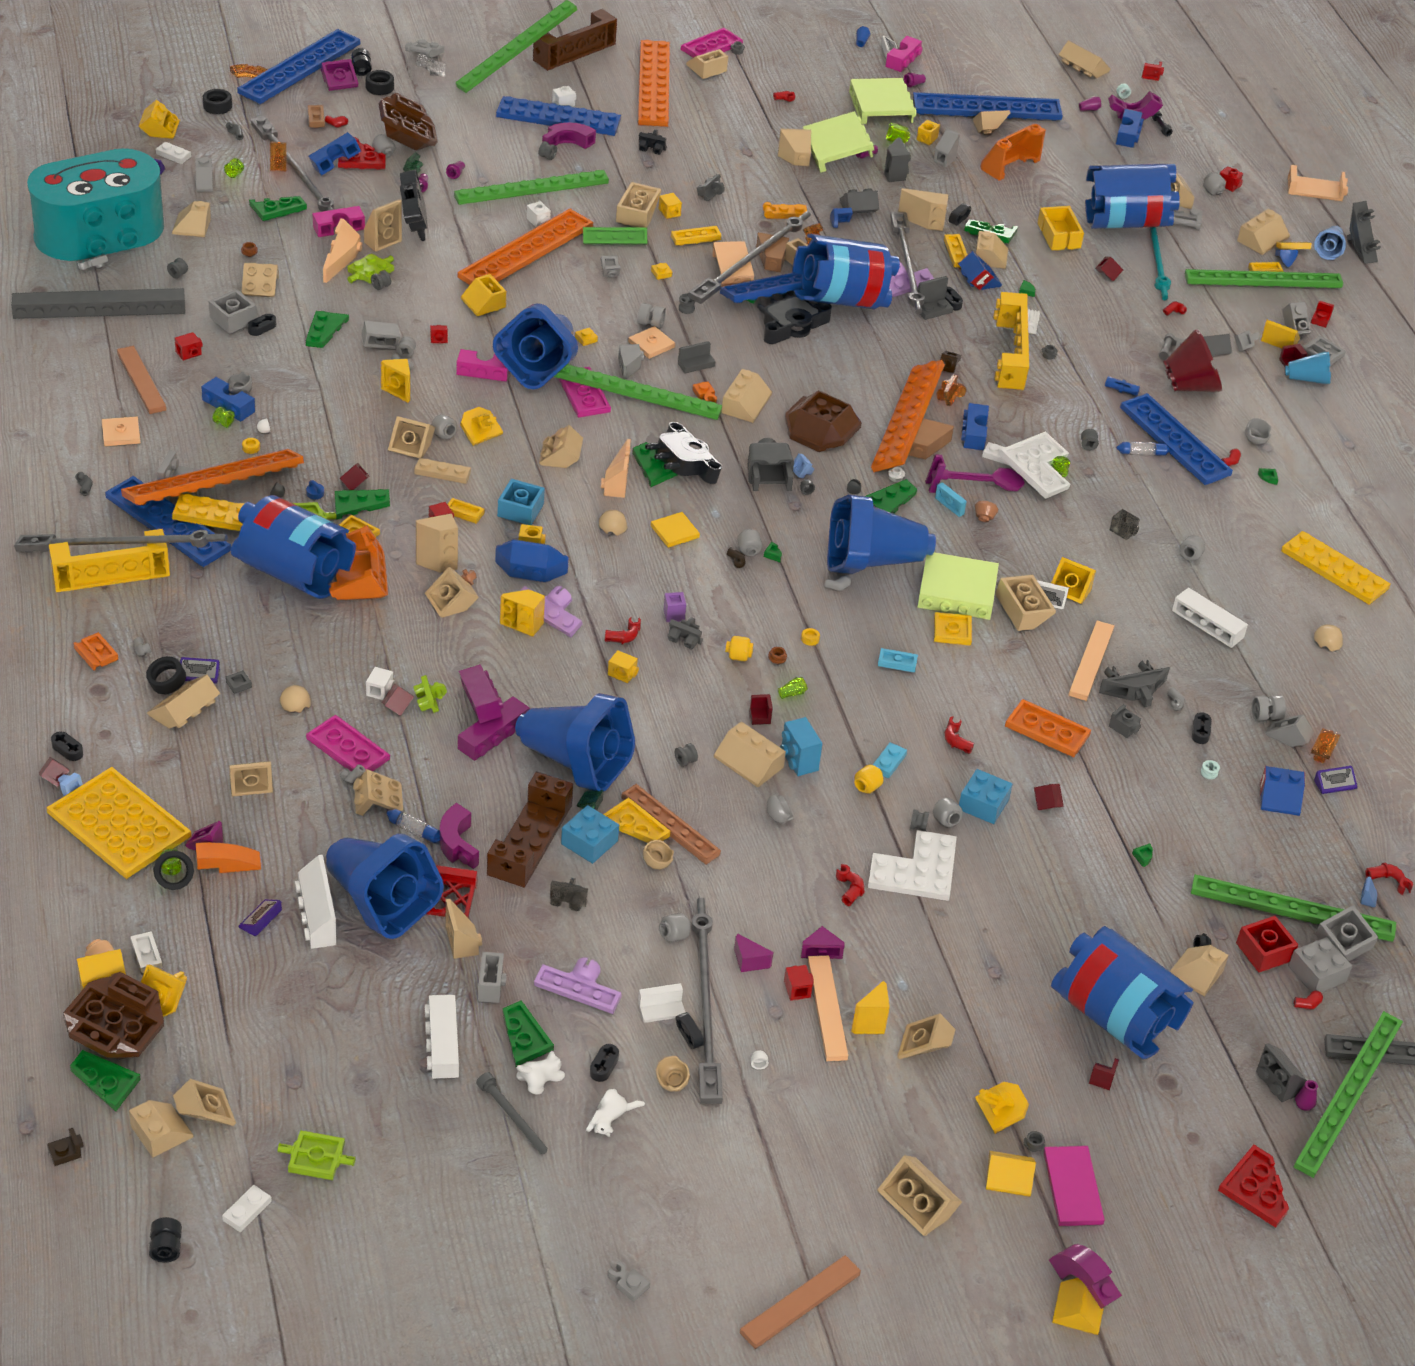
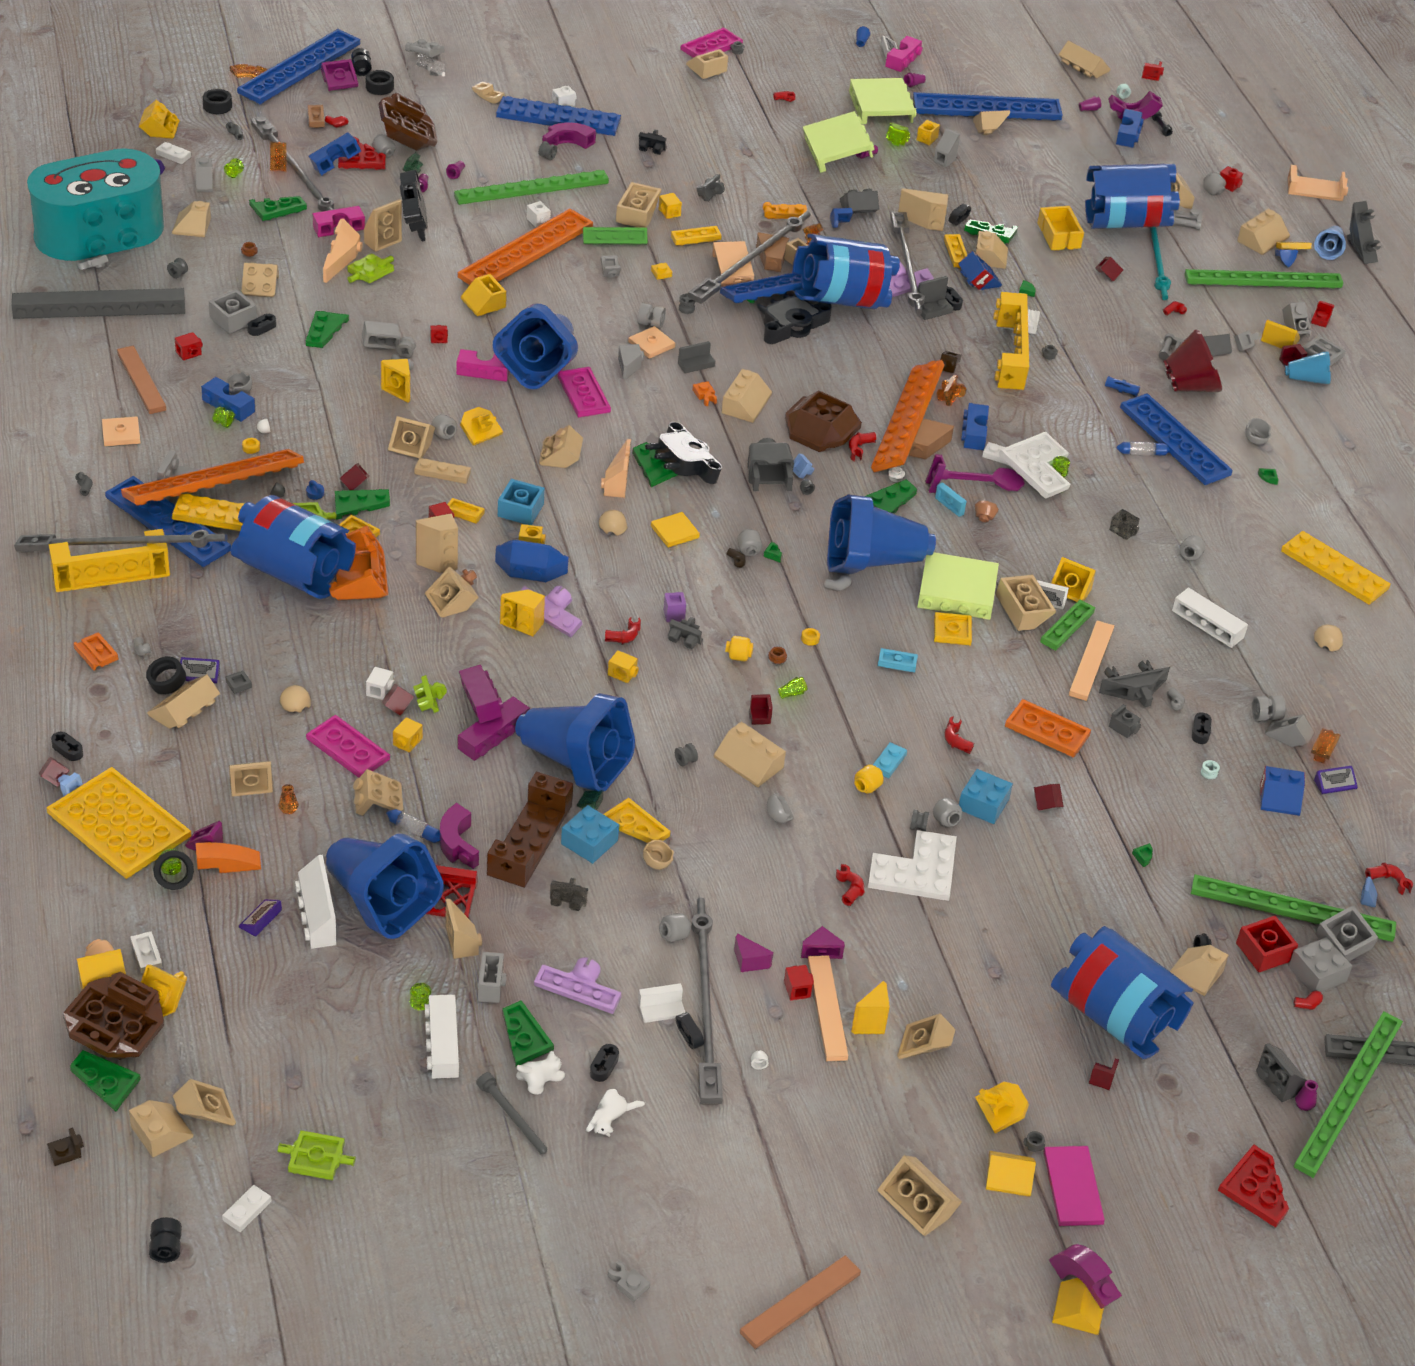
light grey arm [340,764,366,783] -> none
dark grey wheel [371,270,391,290] -> none
bright green plate [455,0,577,93] -> none
reddish brown plate [533,9,617,71] -> none
bright green plate [554,364,722,420] -> none
yellow plate [575,327,598,346] -> none
nougat tile [621,784,721,865] -> none
orange plate [638,39,670,127] -> none
tan hair [656,1056,690,1092] -> none
tan slope [778,128,811,166] -> none
dark azure brick [780,717,823,776] -> none
dark grey hinge [847,479,861,494] -> none
dark grey slope [884,138,911,182] -> none
orange windscreen [980,124,1046,181] -> none
dark grey wheel [1081,429,1099,451] -> none
red arm [1221,449,1241,466] -> none
yellow tile [1248,262,1284,272] -> none
none -> clear orange cone [278,784,299,814]
none -> yellow brick [393,717,423,753]
none -> clear neon green wheel [410,983,432,1010]
none -> tan slope [472,82,505,104]
none -> red piece [849,432,877,462]
none -> bright green plate [1040,600,1095,651]

